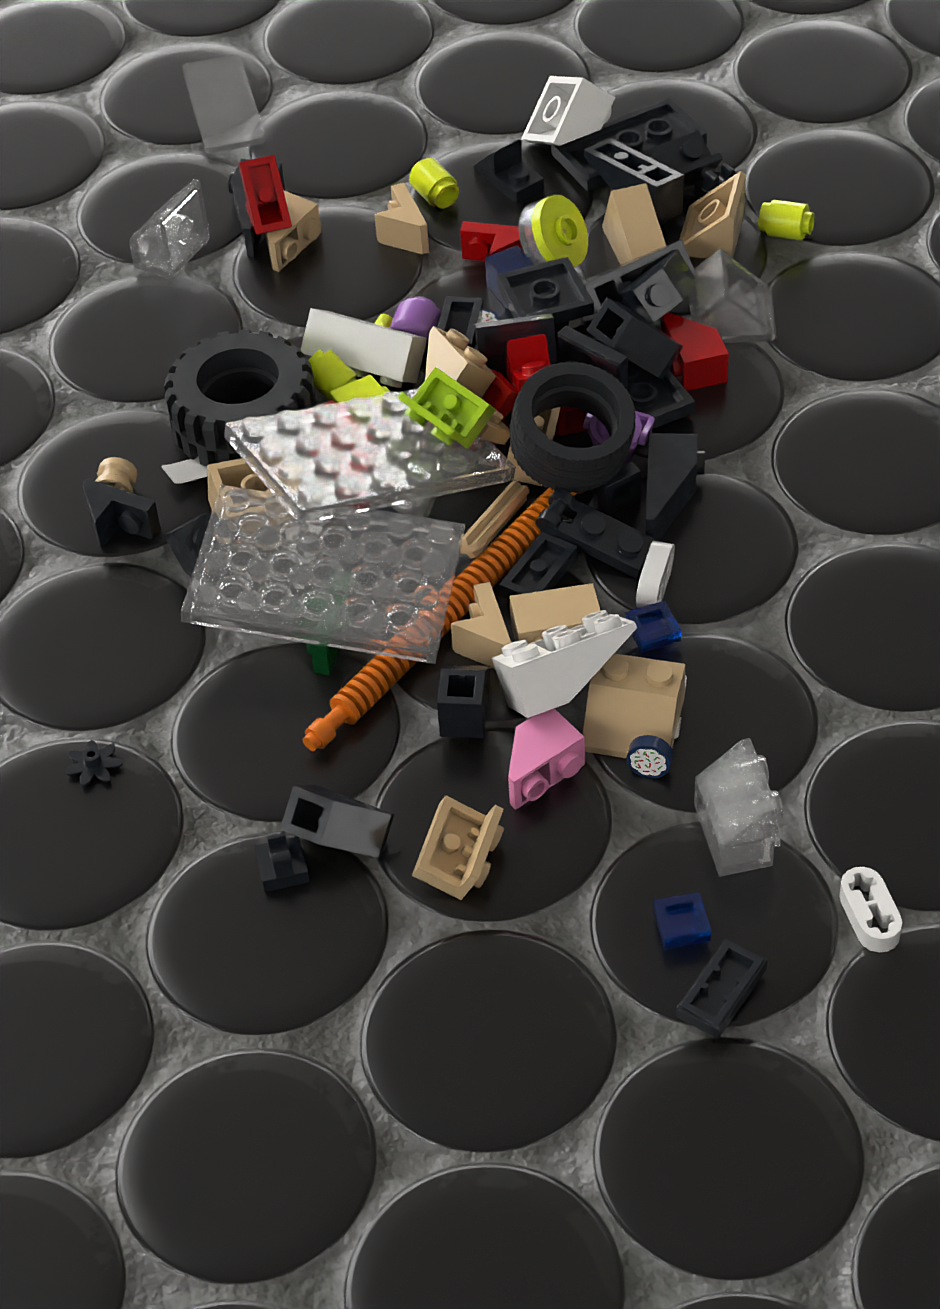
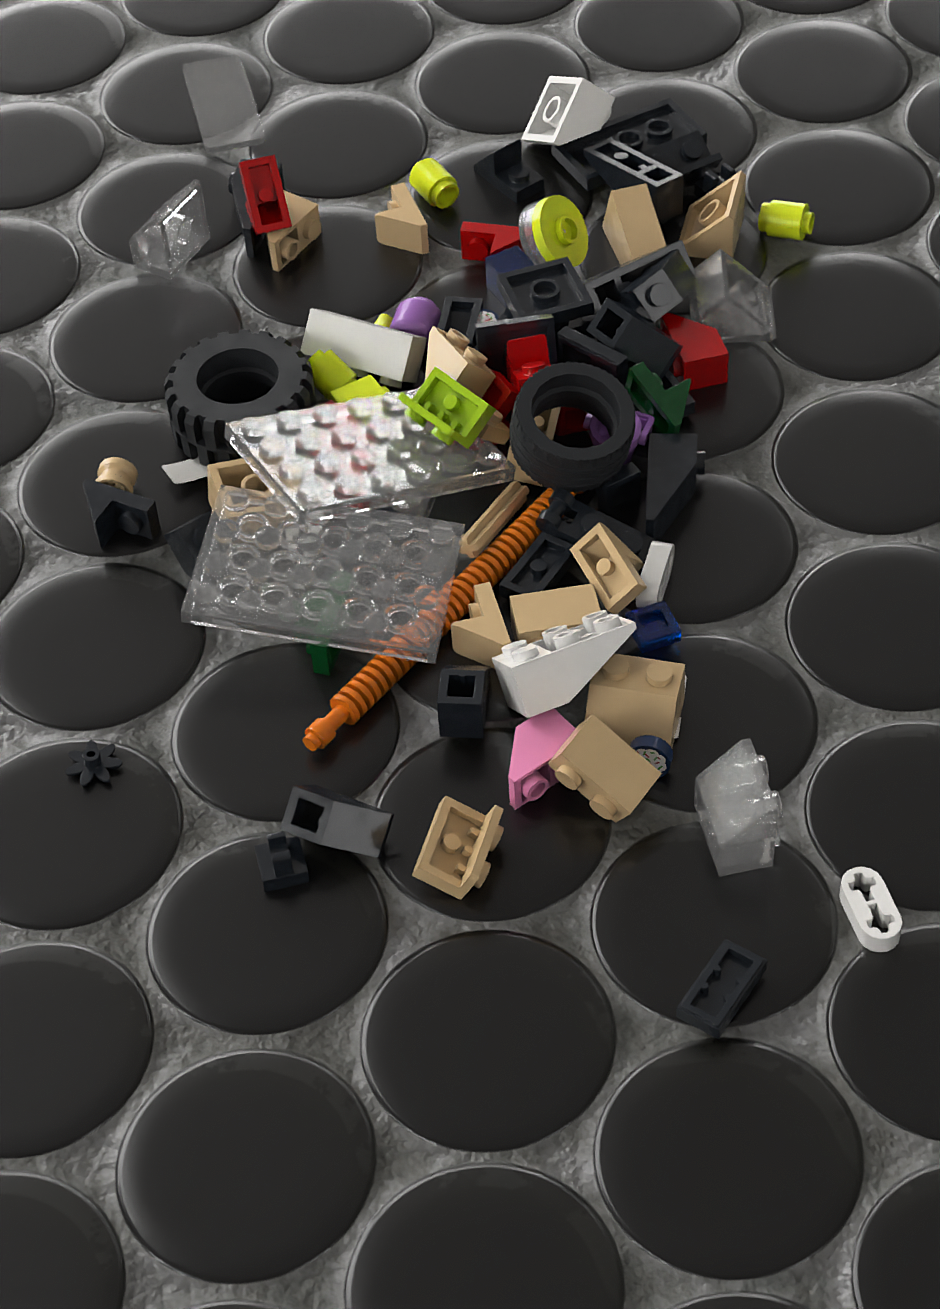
clear blue plate [653,892,711,949] -> none
none -> tan brick [547,714,662,823]
none -> tan slope [570,522,647,614]
none -> dark green slope [625,361,691,434]

